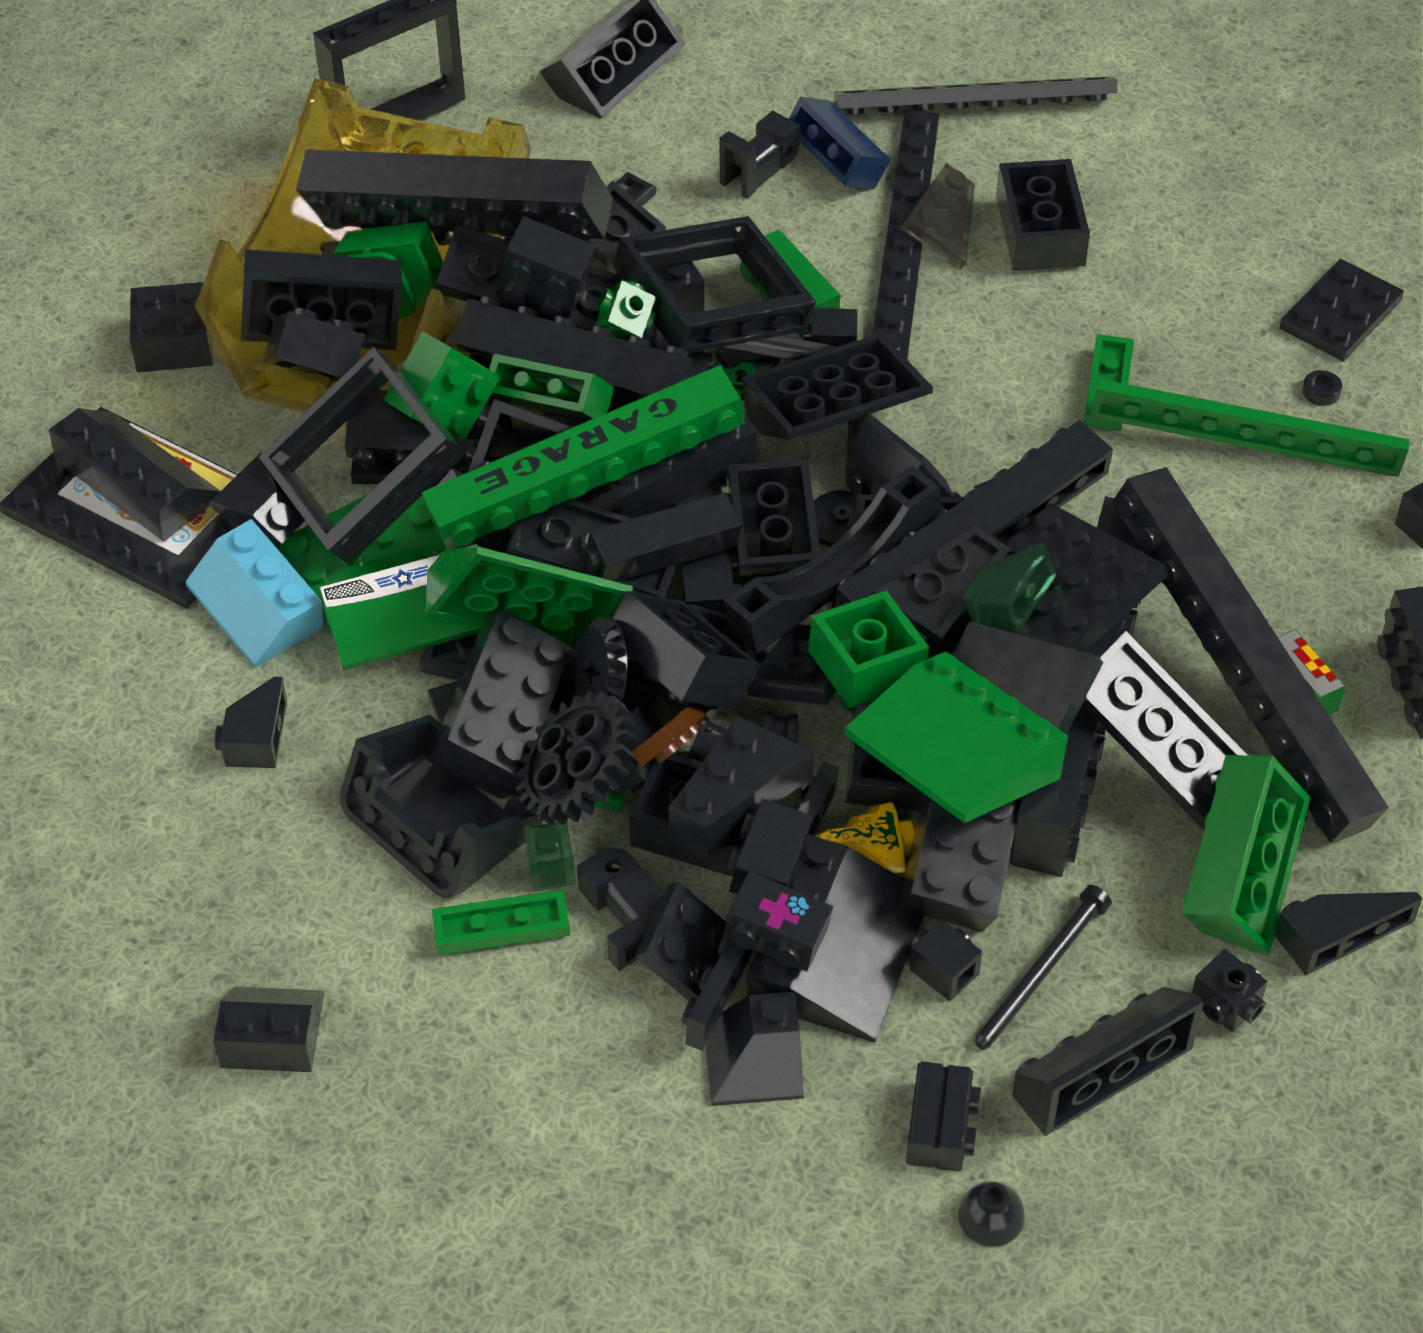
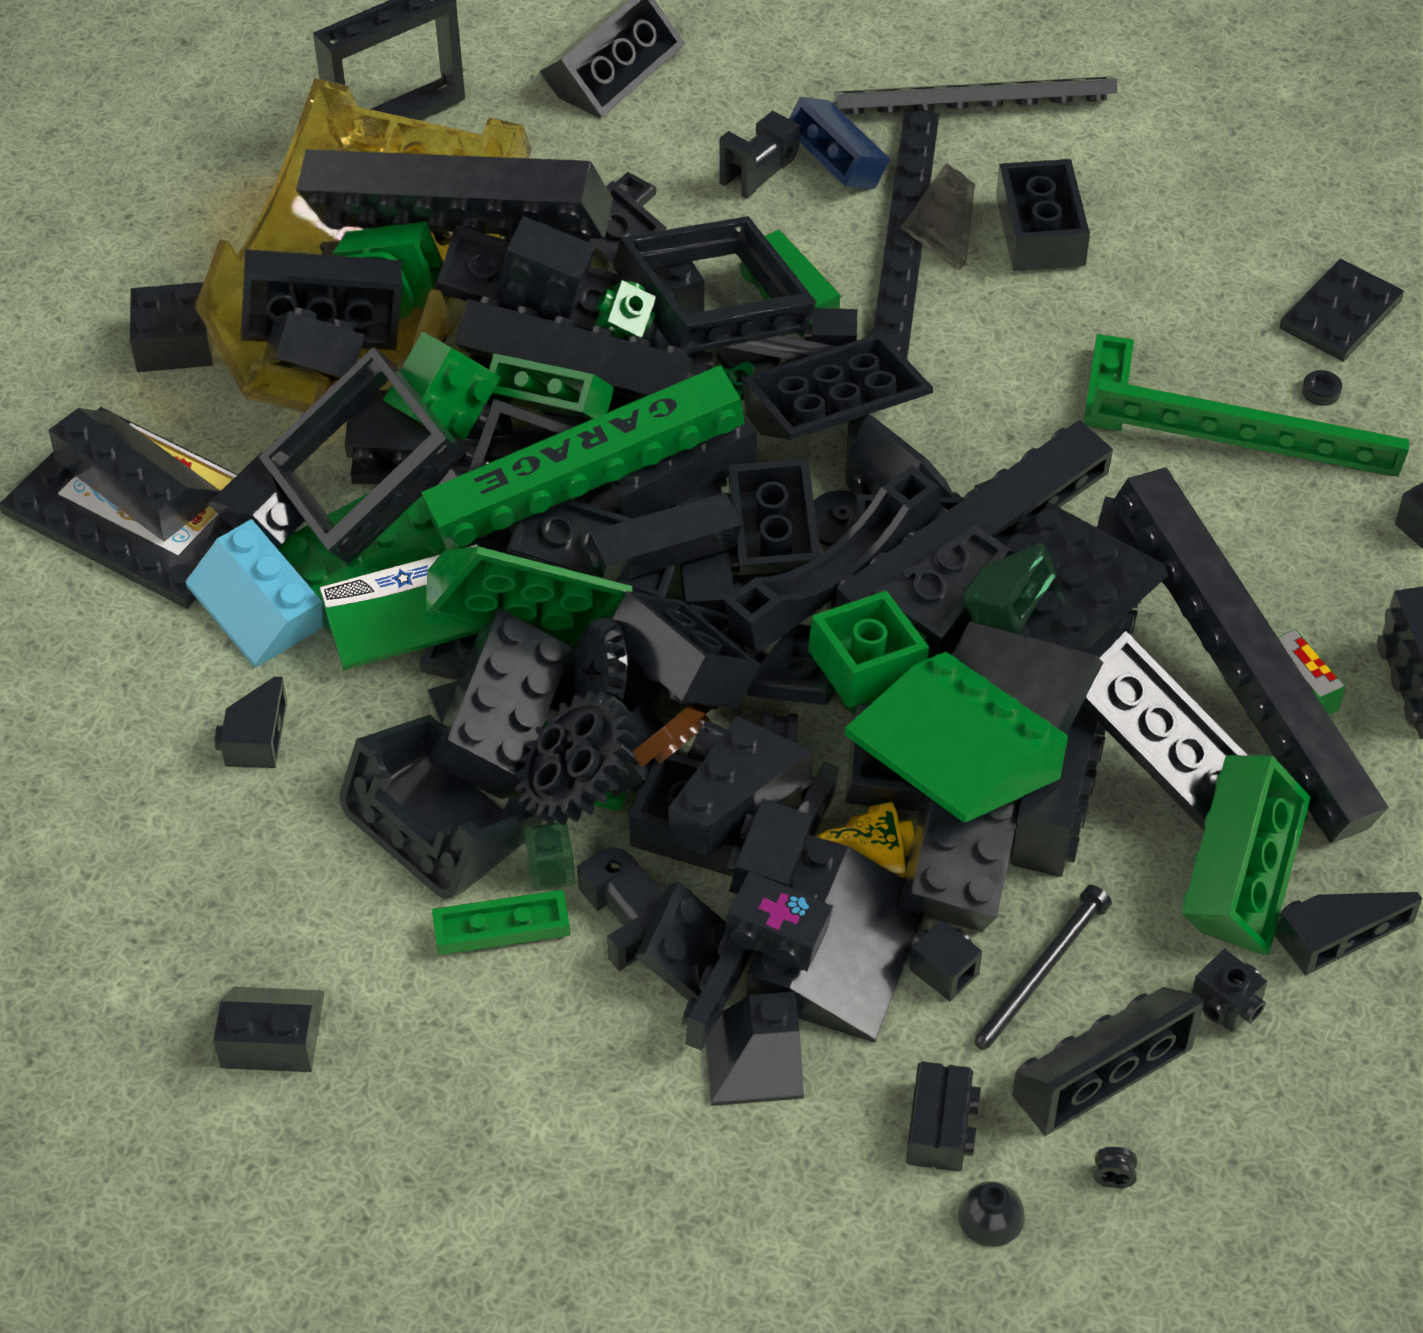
none -> black bush [1093,1147,1138,1188]

